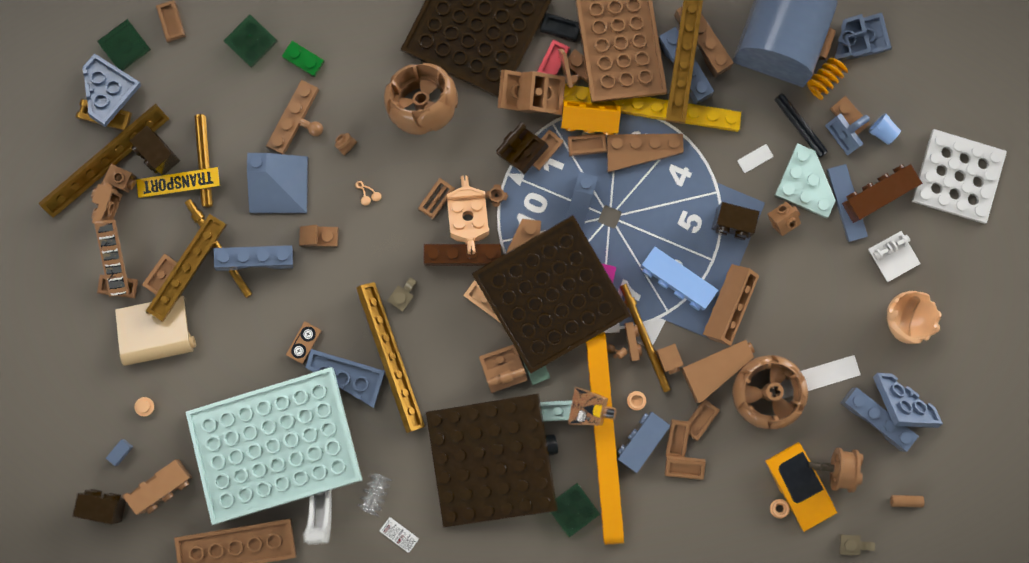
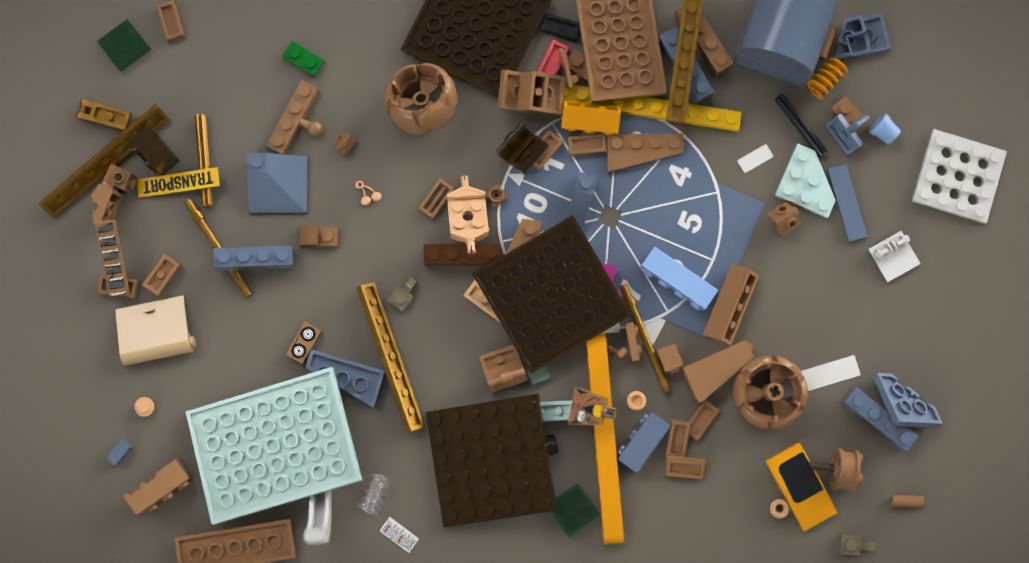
dark brown brick [72,489,126,524] -> none
sand blue plate [82,54,141,127] -> none
pearl gold plate [146,214,227,322] -> none
clear green plate [224,14,278,68] -> none
dark brown brick [712,202,760,240] -> none
reddish brown brick [842,164,923,223] -> none
light nougat piece [887,291,942,344] -> none

